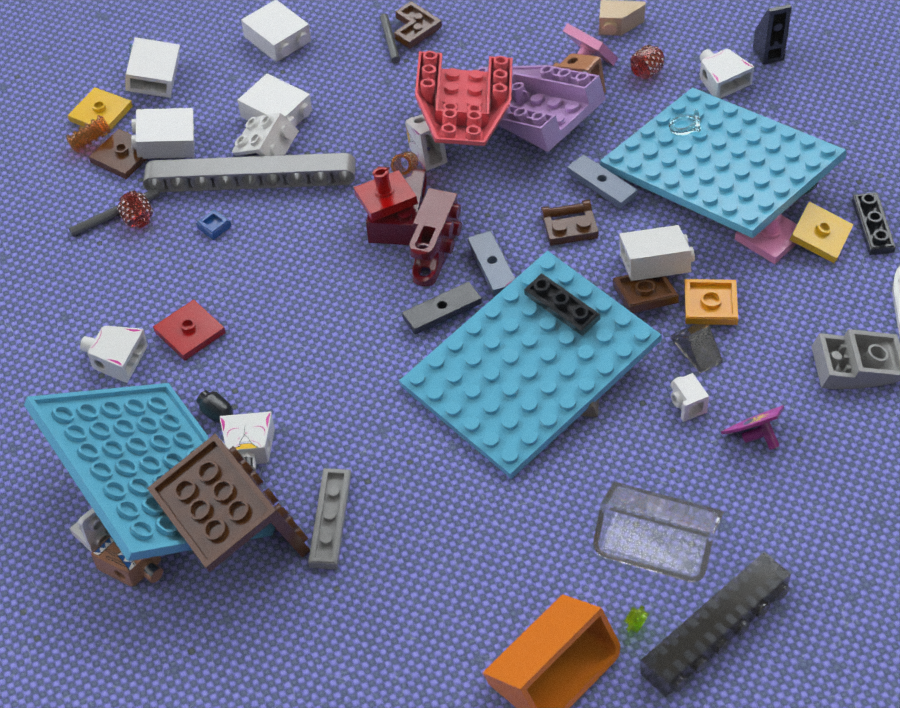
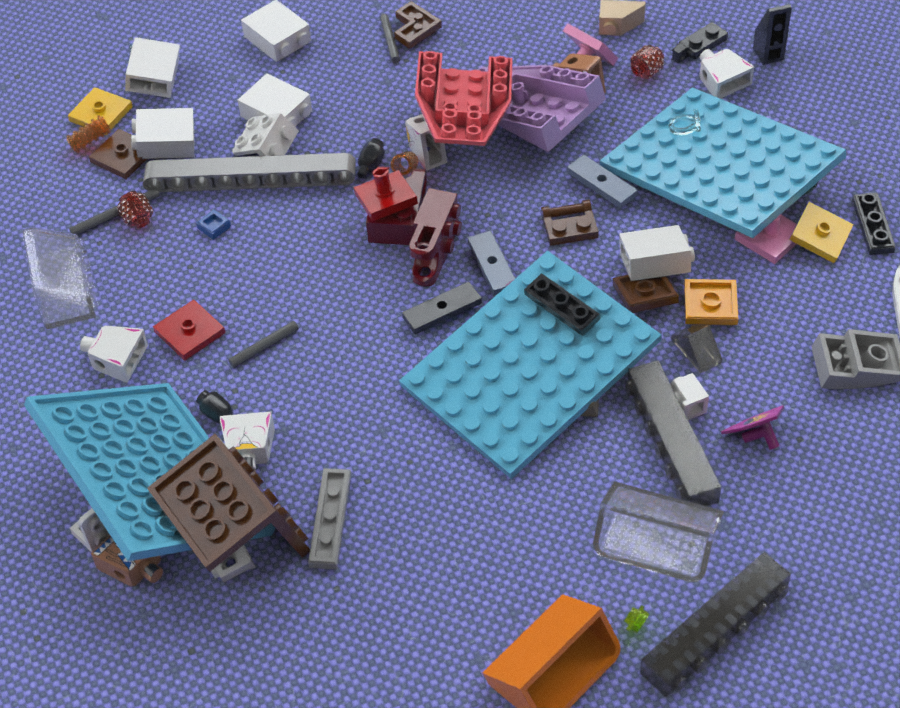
none -> clear windscreen [22,227,99,330]
none -> white brick [211,545,255,582]
none -> dark grey bar [228,321,299,368]
none -> black plant [357,138,385,179]
none -> clear smoke brick [625,360,721,512]
none -> black hinge [671,22,728,64]

